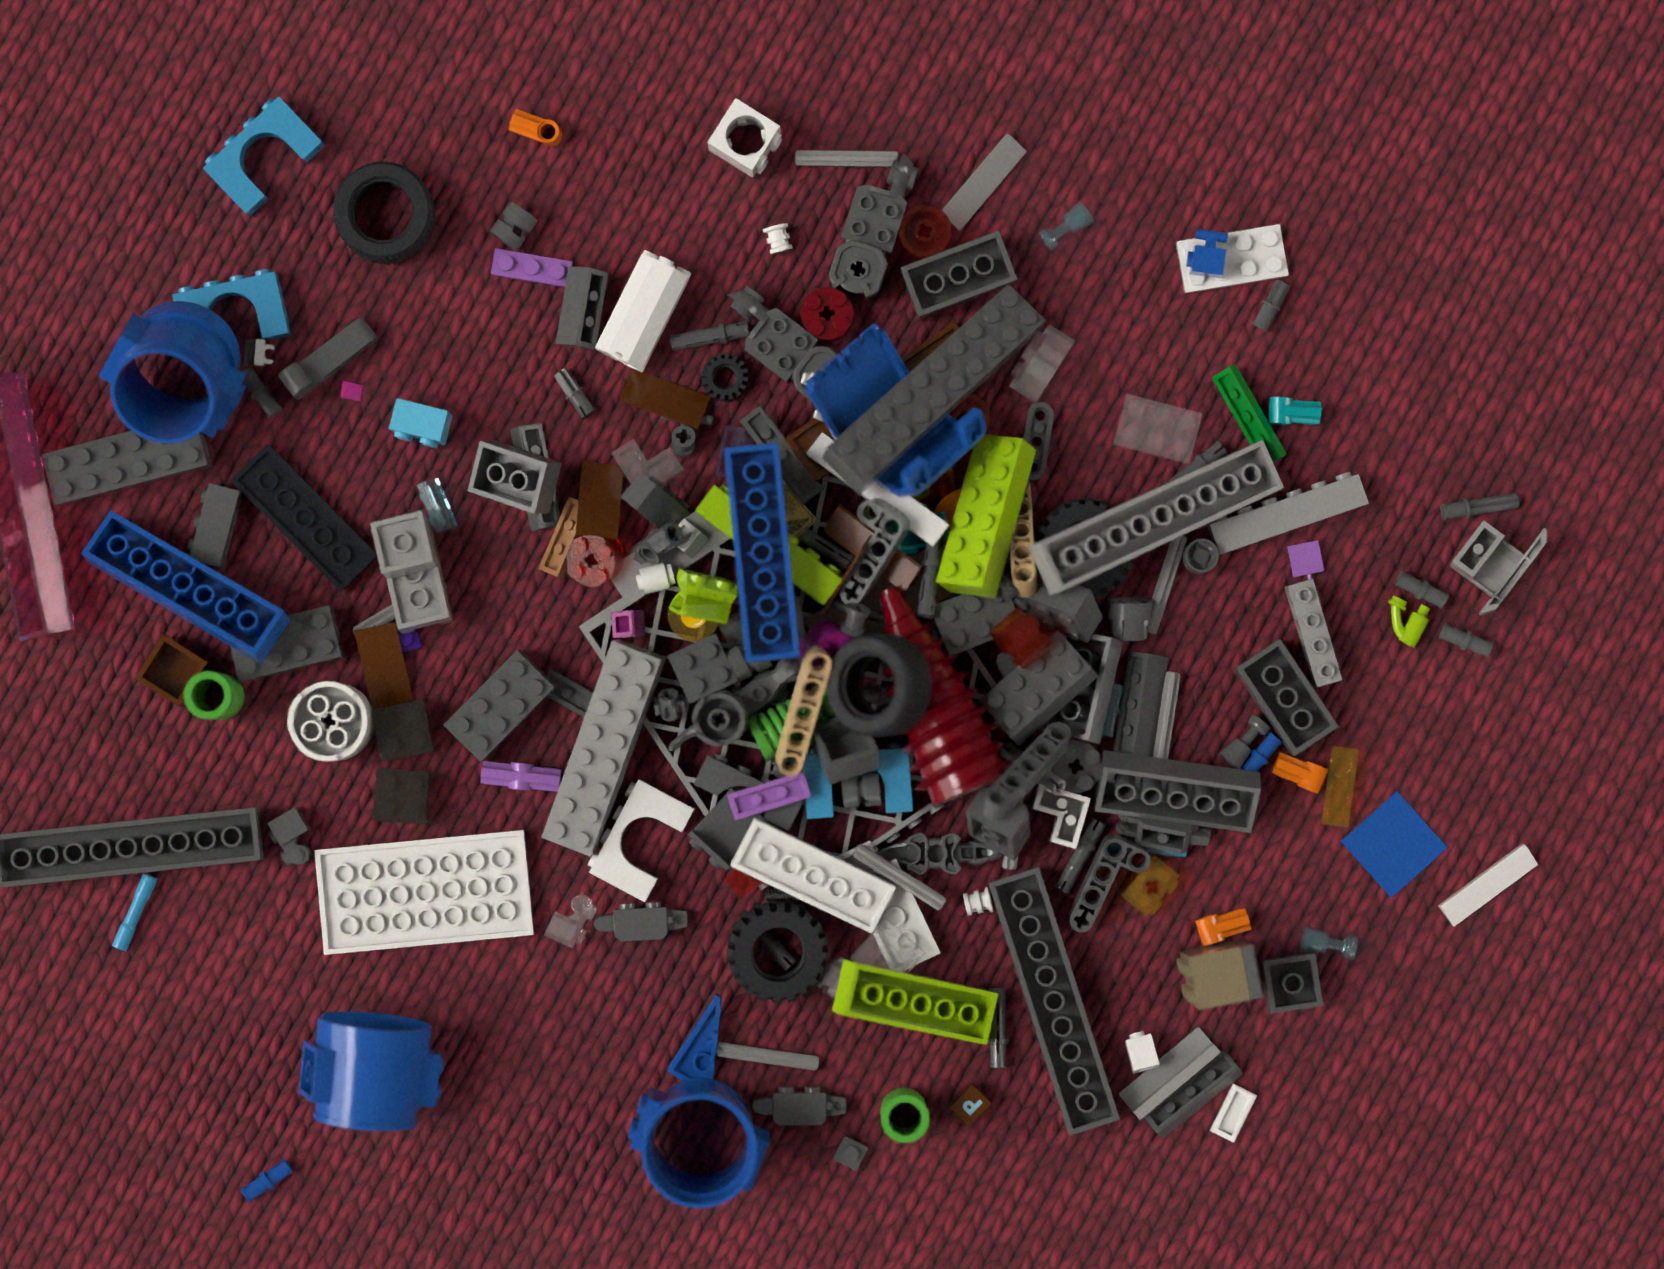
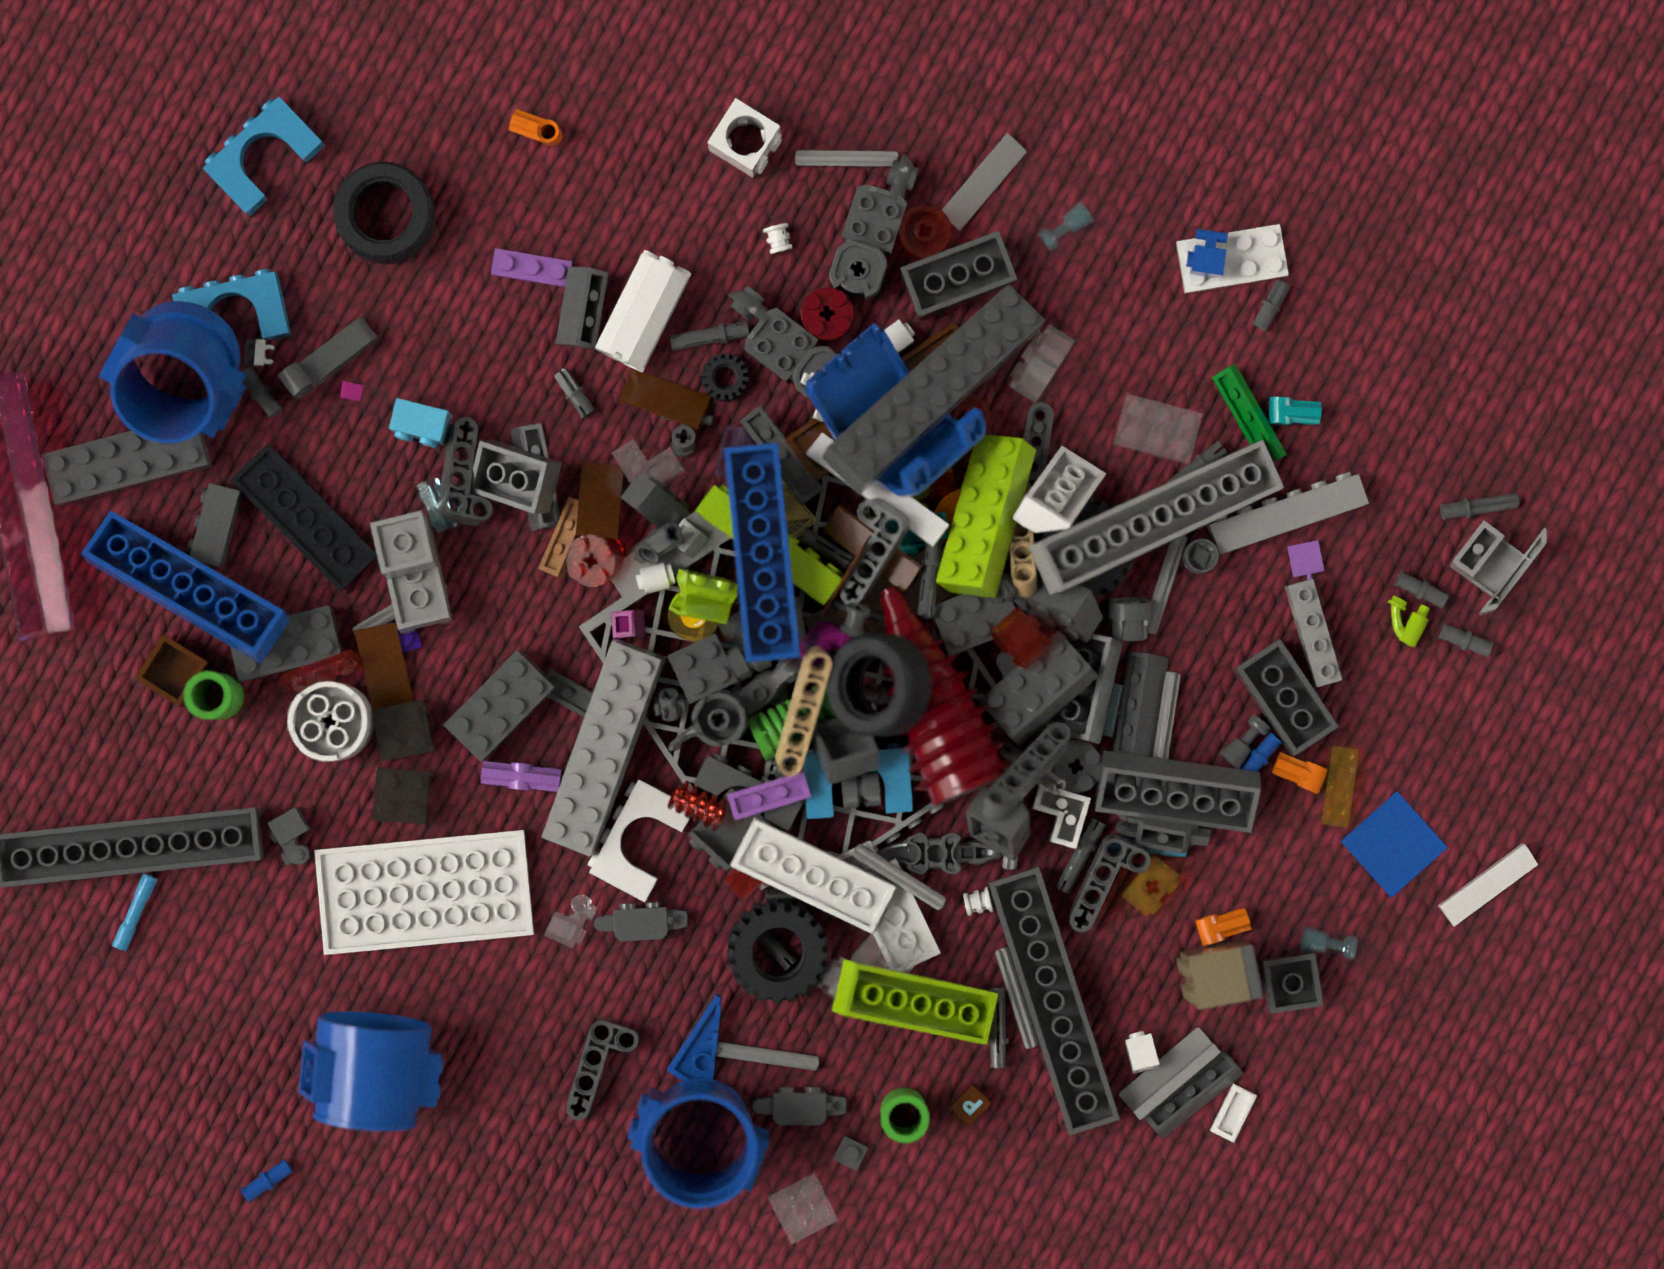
dark grey wheel [490,201,538,251] -> none
none -> clear red plate [280,650,363,692]
none -> dark grey beam [438,417,493,526]
none -> dark grey beam [566,1019,640,1120]
none -> clear red piece [668,781,726,832]
none -> clear plate [768,1172,838,1244]
none -> white brick [885,320,915,354]
none -> light grey axle [995,947,1038,1049]
none -> white slope [1012,446,1106,533]

